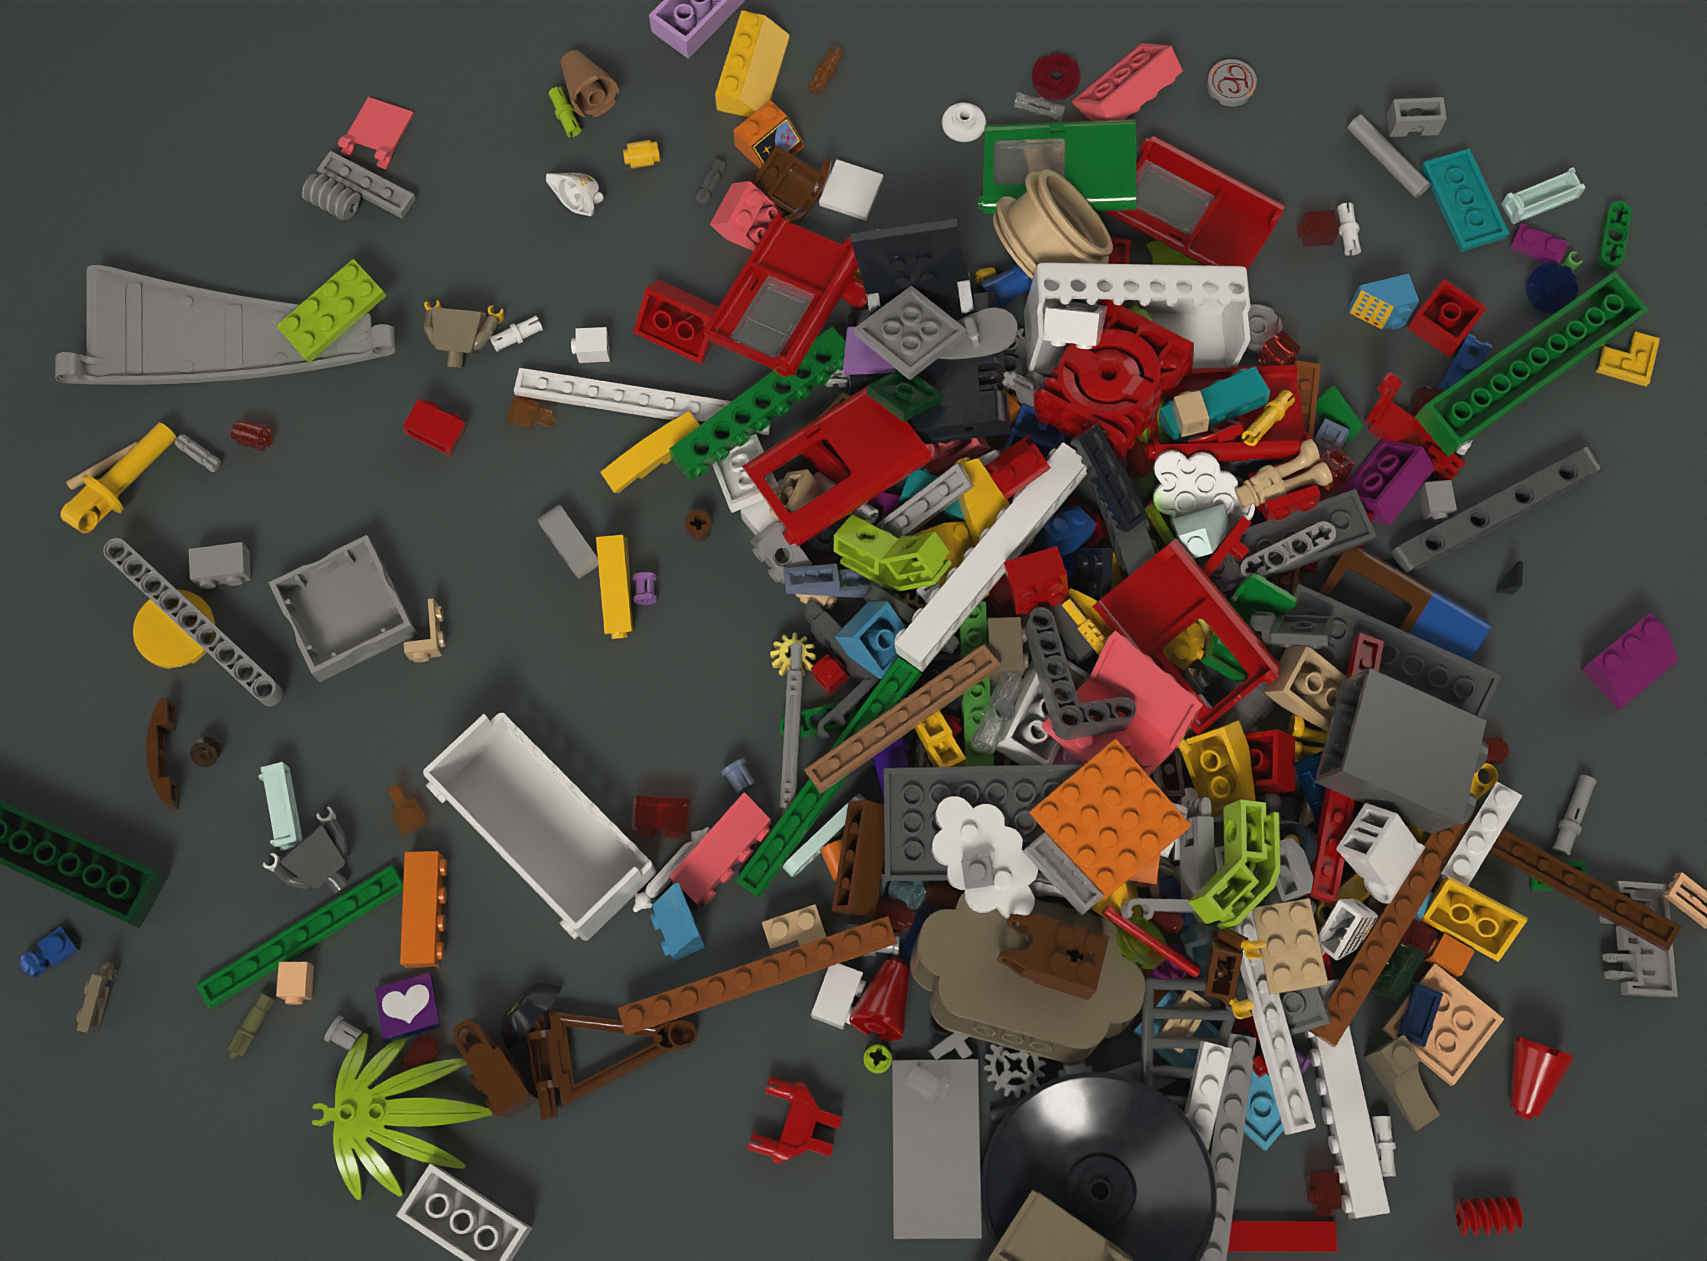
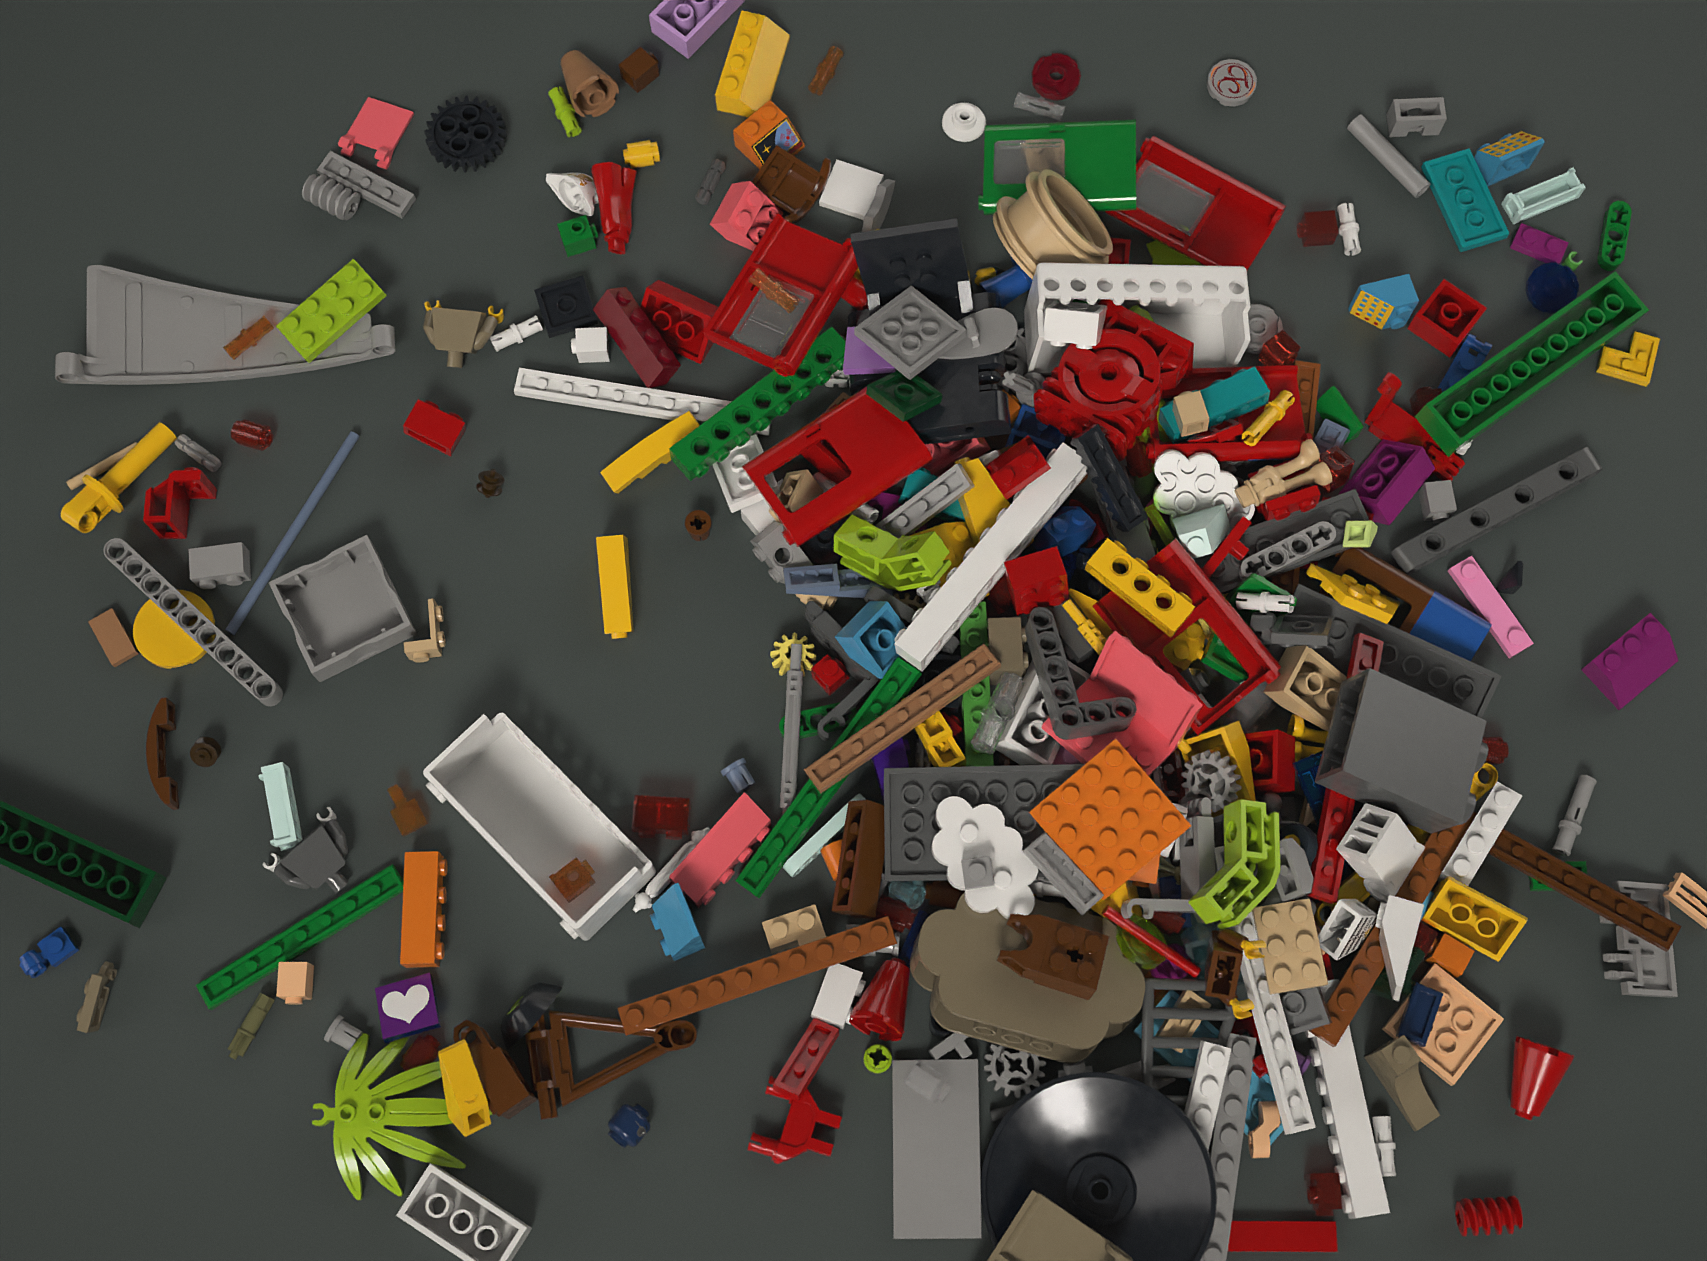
clear orange plate [506,396,555,429] -> none
light grey beam [537,505,599,579] -> none
medium lavender bush [633,572,657,605] -> none
coral slope [1072,43,1183,121] -> none
none -> medium nougat tile [88,608,139,667]
none -> red piece [143,467,217,539]
none -> clear orange pin [223,315,275,360]
none -> sand blue piece [225,431,359,635]
none -> black gear [424,95,507,173]
none -> yellow slope [438,1039,491,1137]
none -> dark brown wheel [476,469,505,498]
none -> black plate [534,275,598,338]
none -> clear orange brick [549,857,596,903]
none -> green brick [557,215,598,257]
none -> red piece [591,162,636,255]
none -> dark red brick [593,287,681,388]
none -> dark blue head [608,1104,651,1148]
none -> reddish brown brick [619,47,660,93]
none -> clear orange pin [749,268,799,314]
none -> red plate [773,1018,839,1102]
none -> light grey tile [862,179,895,232]
none -> yellow brick [1085,538,1195,638]
none -> light grey gear [1181,750,1242,812]
none -> white pin [1236,591,1295,613]
none -> light nougat piece [1248,1101,1281,1158]
none -> yellow wing [1306,564,1400,624]
none -> yellowish green slope [1343,520,1378,547]
none -> white slope [1375,895,1424,1001]
none -> bright pink plate [1448,556,1534,659]
none -> dark azure slope [1474,131,1545,186]

